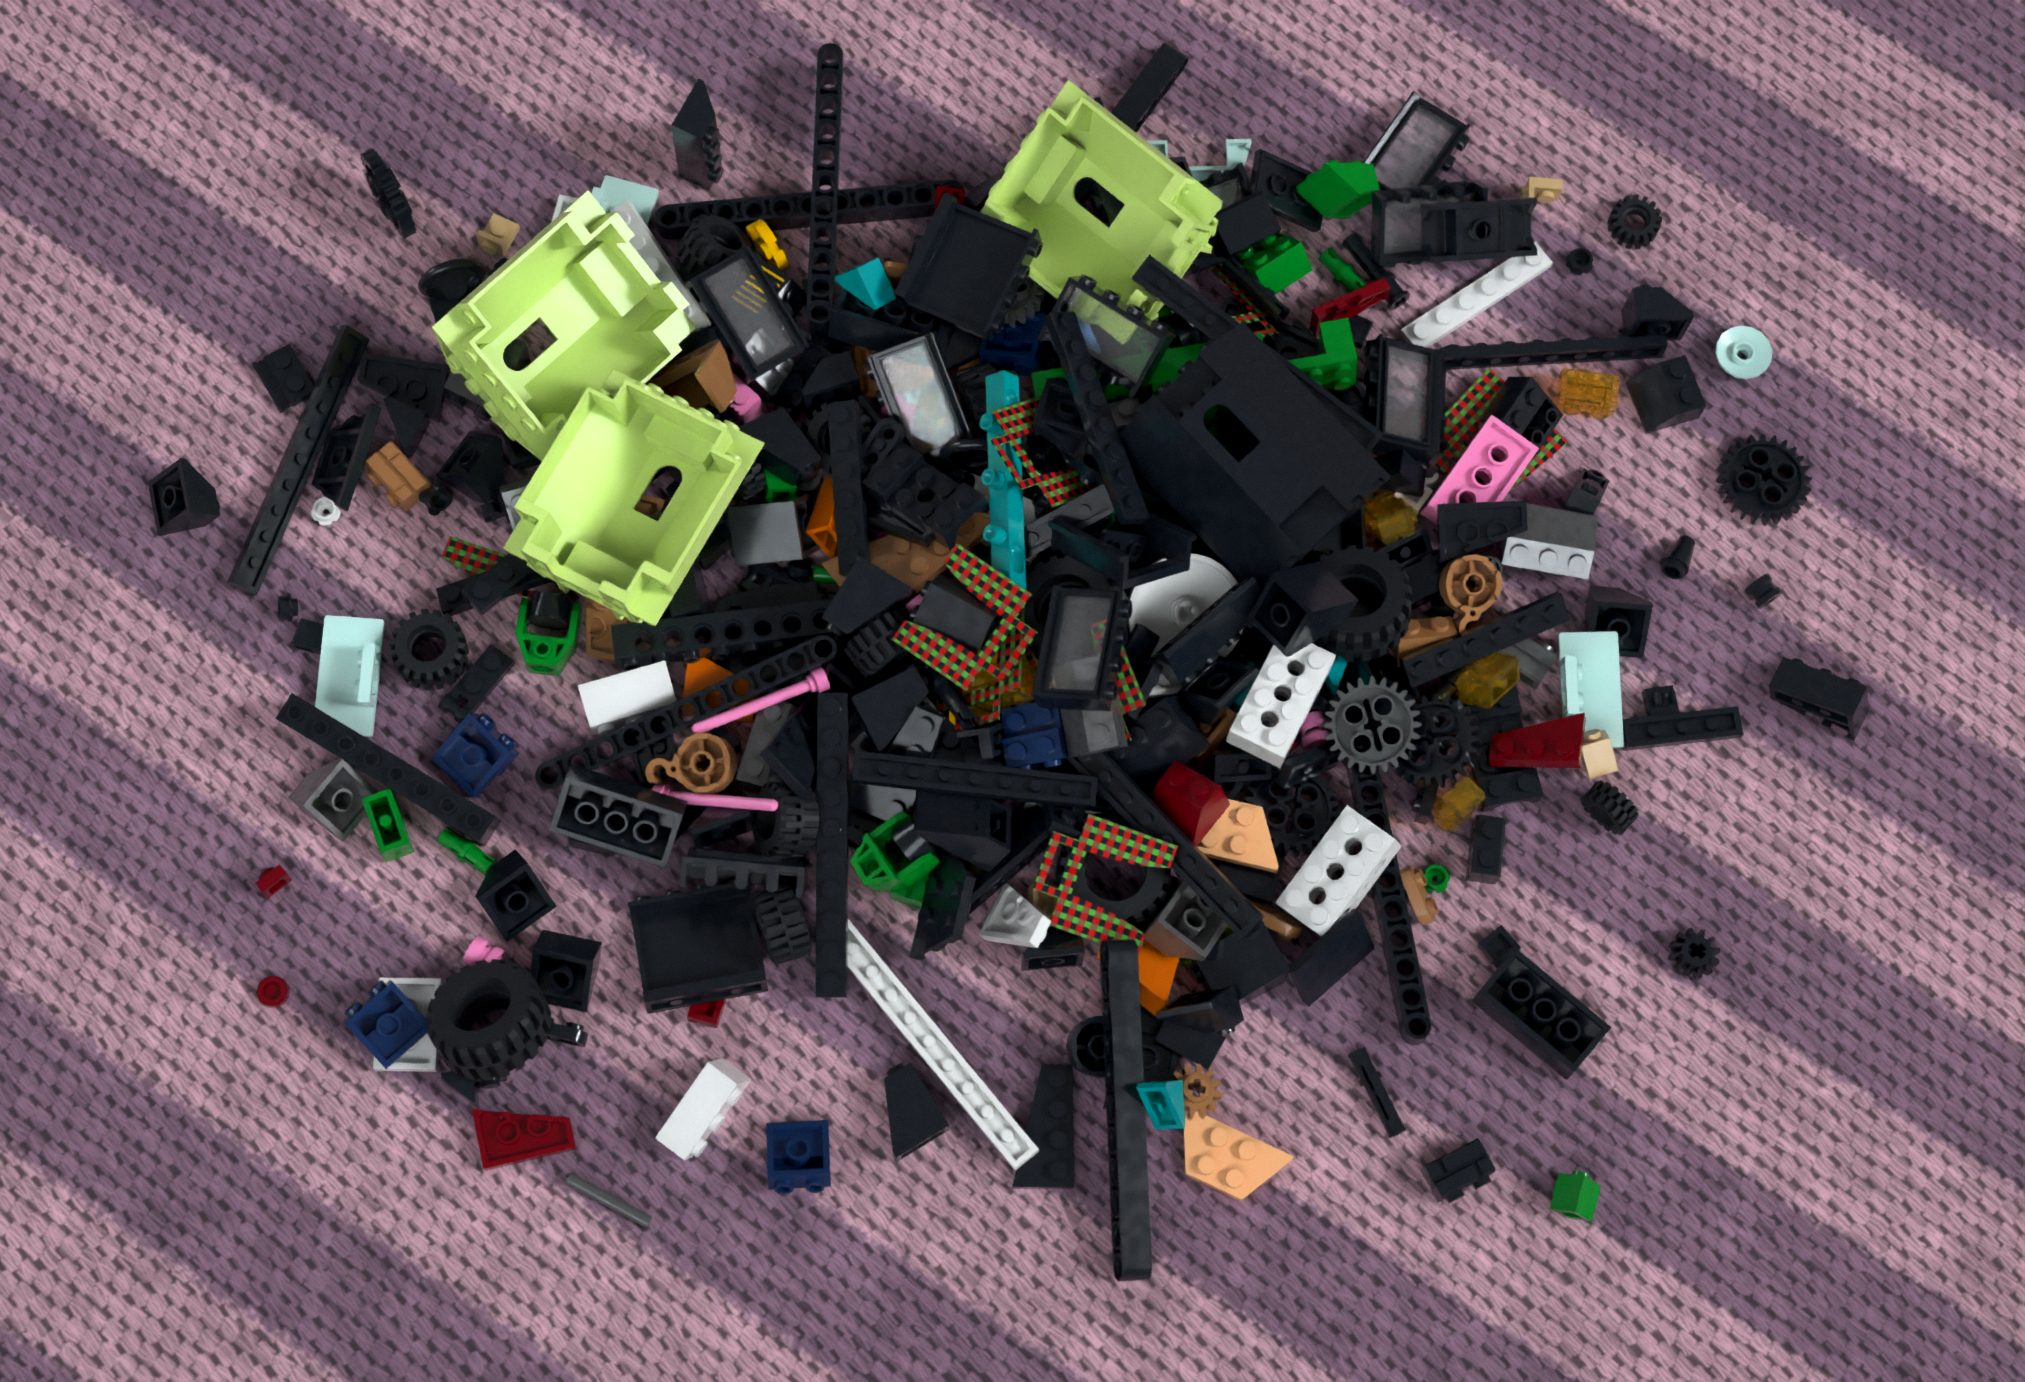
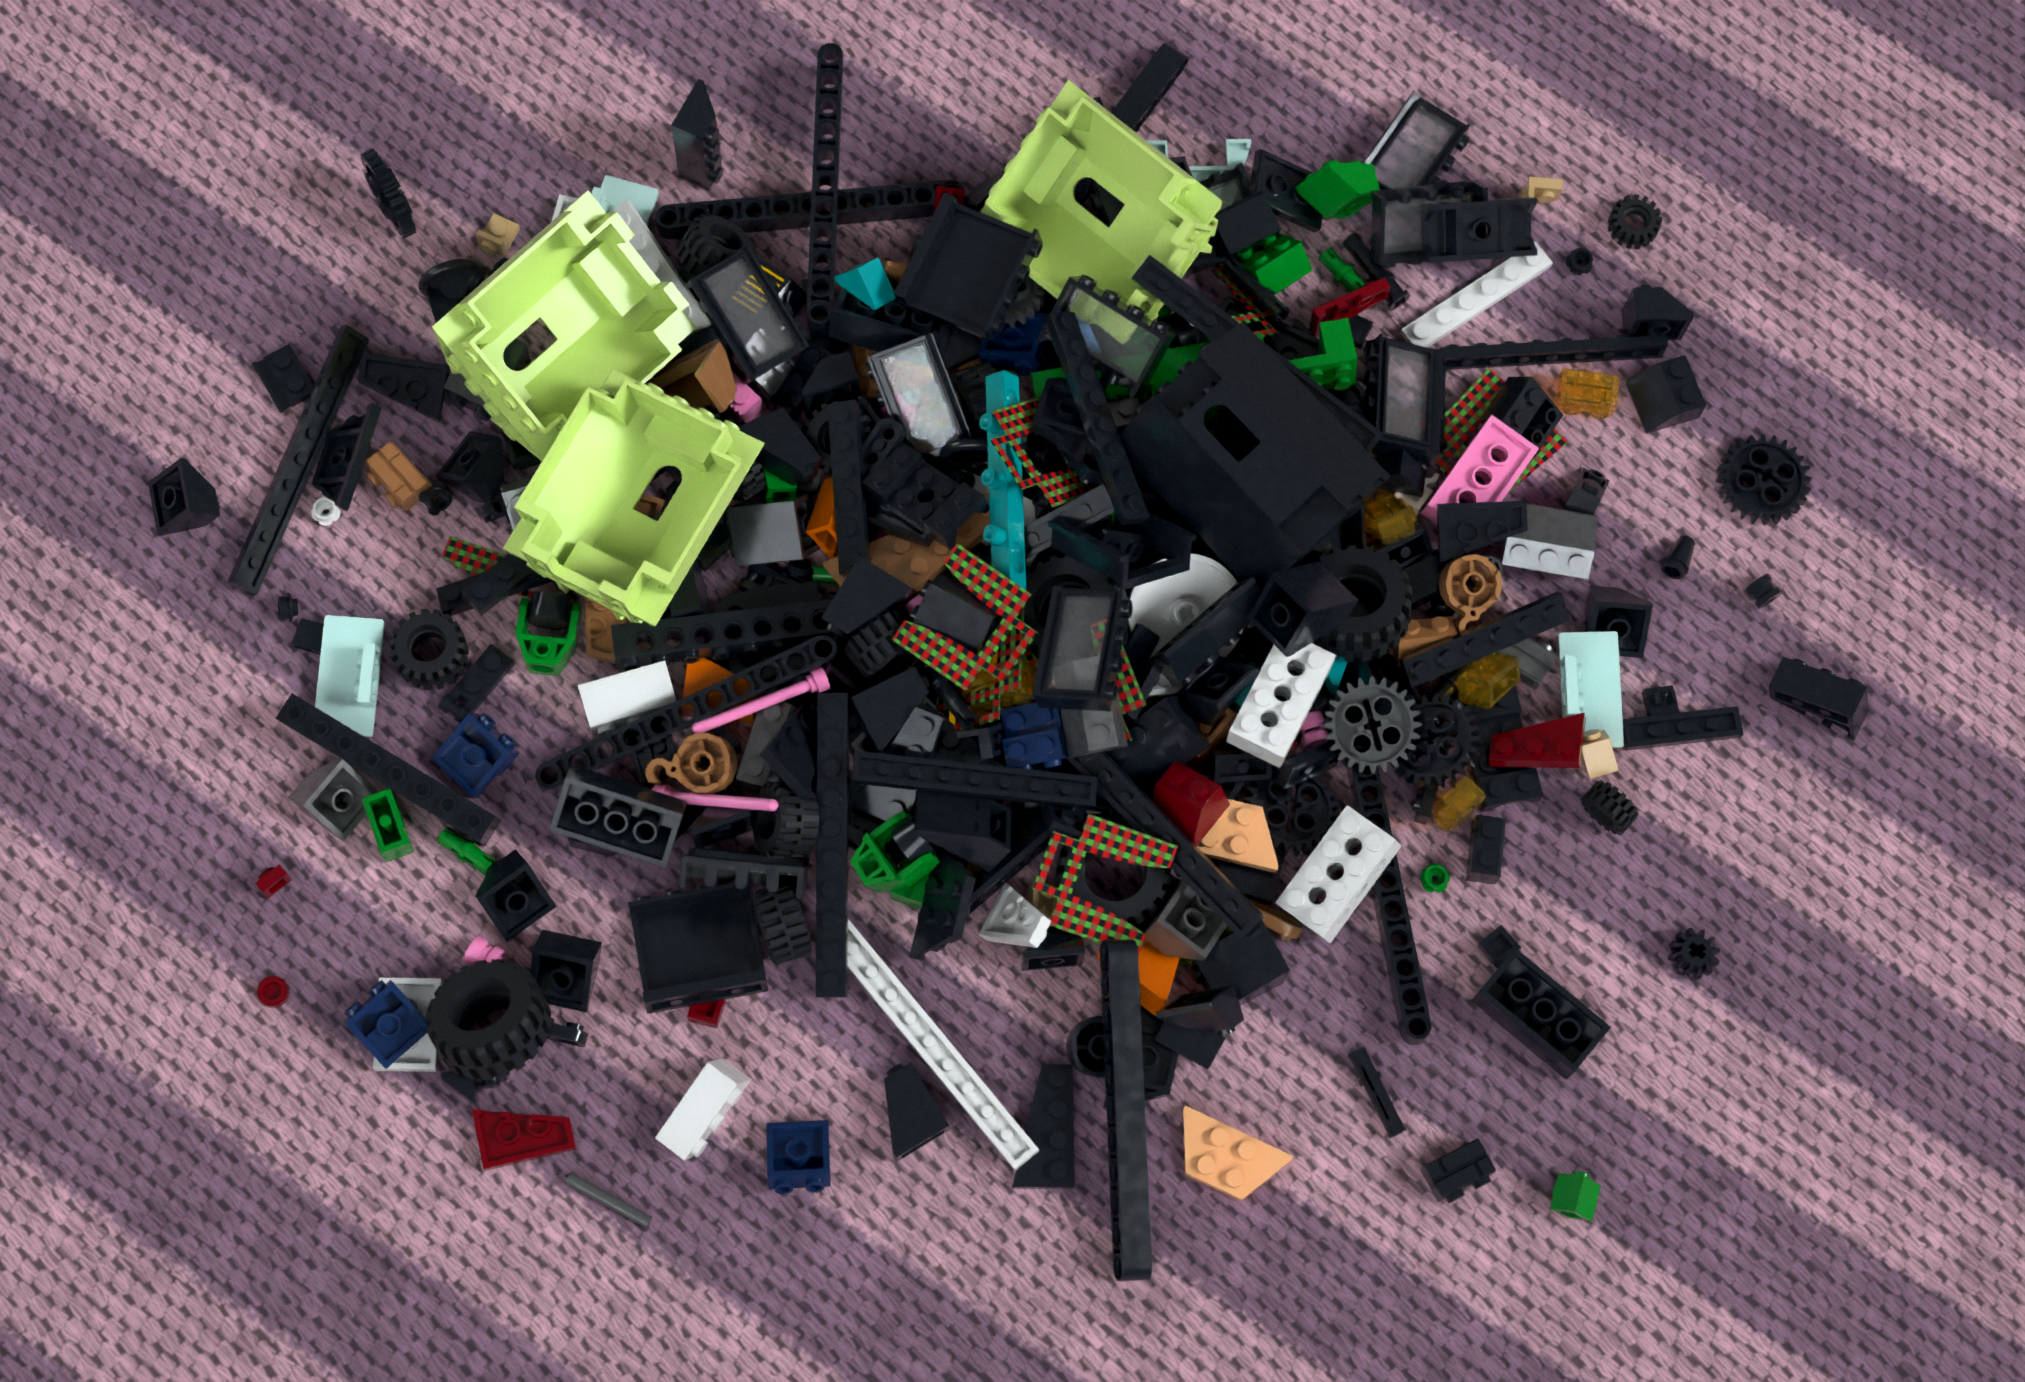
black slope [384,397,430,459] -> none
yellow plate [745,219,789,272] -> none
teal slope [1136,1080,1185,1130] -> none
medium nougat gear [1172,1064,1223,1120] -> none
black tile [1288,909,1375,1007] -> none
medium nougat plate [1400,865,1439,926] -> none
light aqua dish [1715,326,1772,379] -> none

